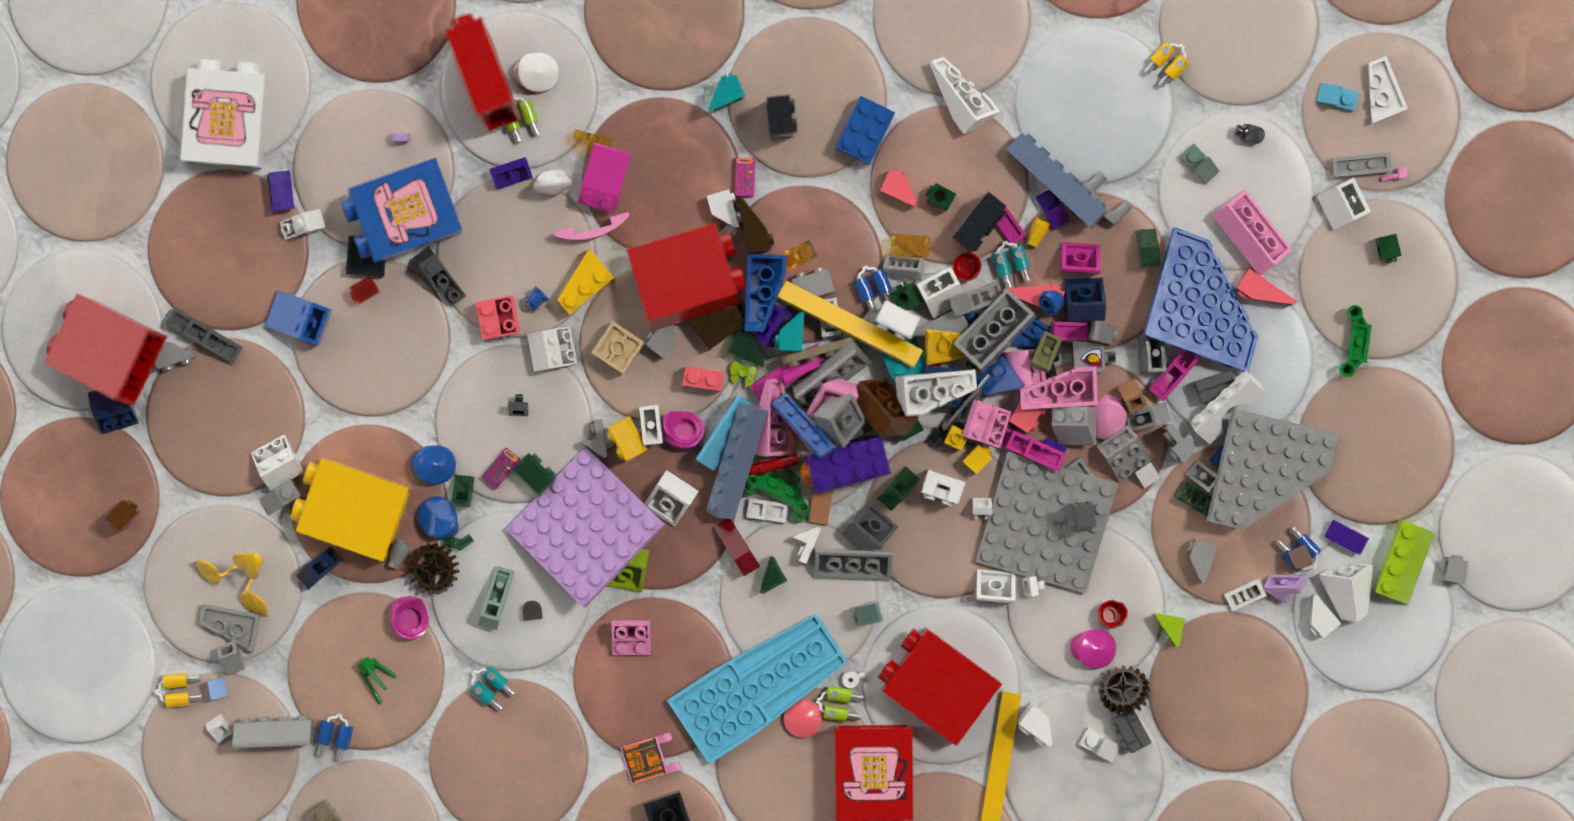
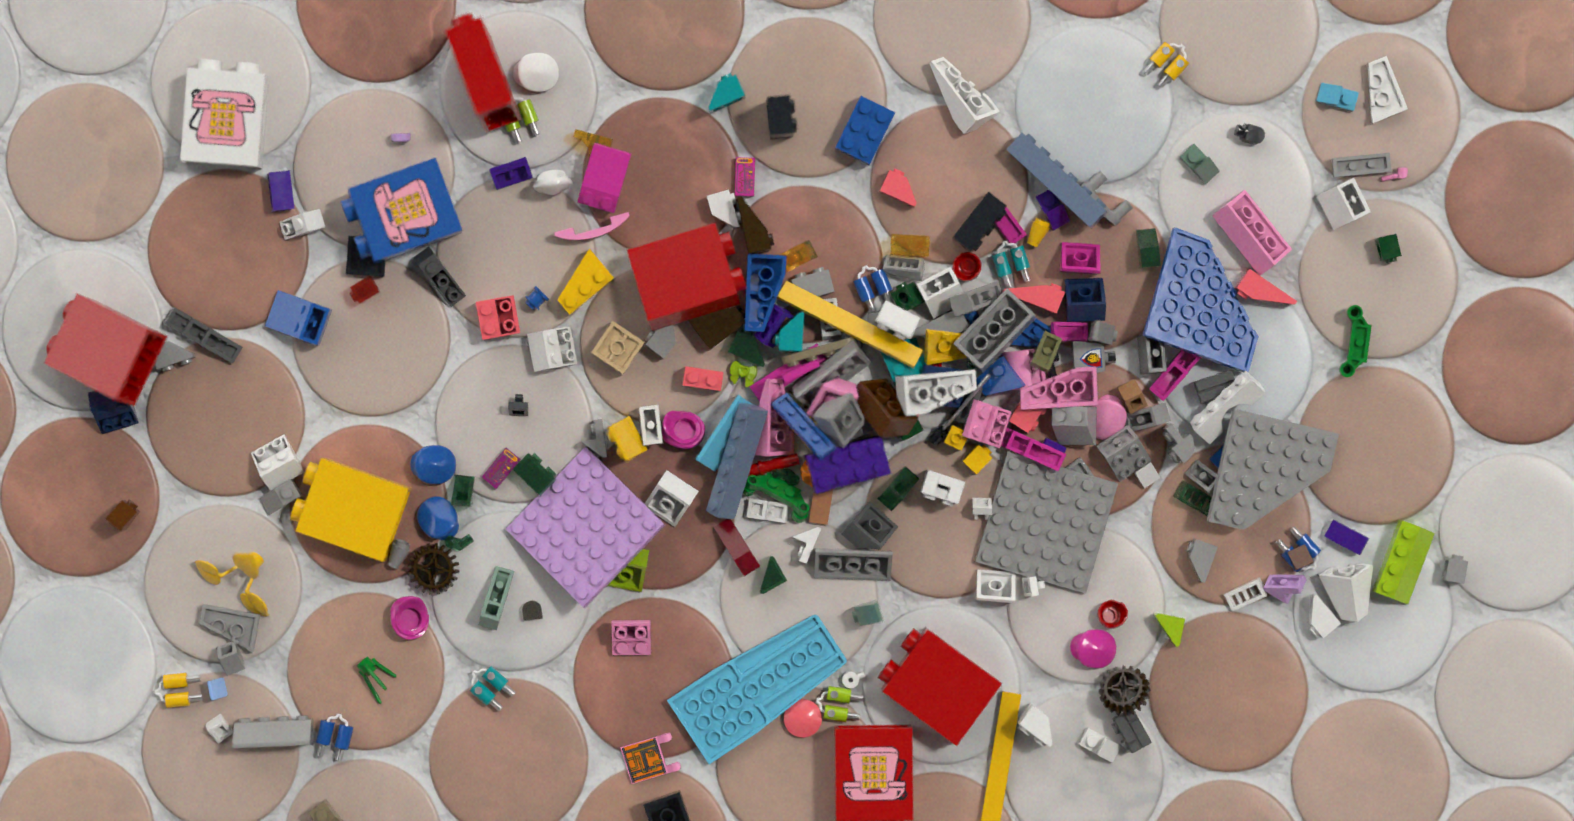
dark blue slope [296,547,342,590] -> none
dark green brick [925,183,956,211] -> none
blue cone [1039,290,1064,316] -> none
dark grey brick [1072,501,1097,532] -> none

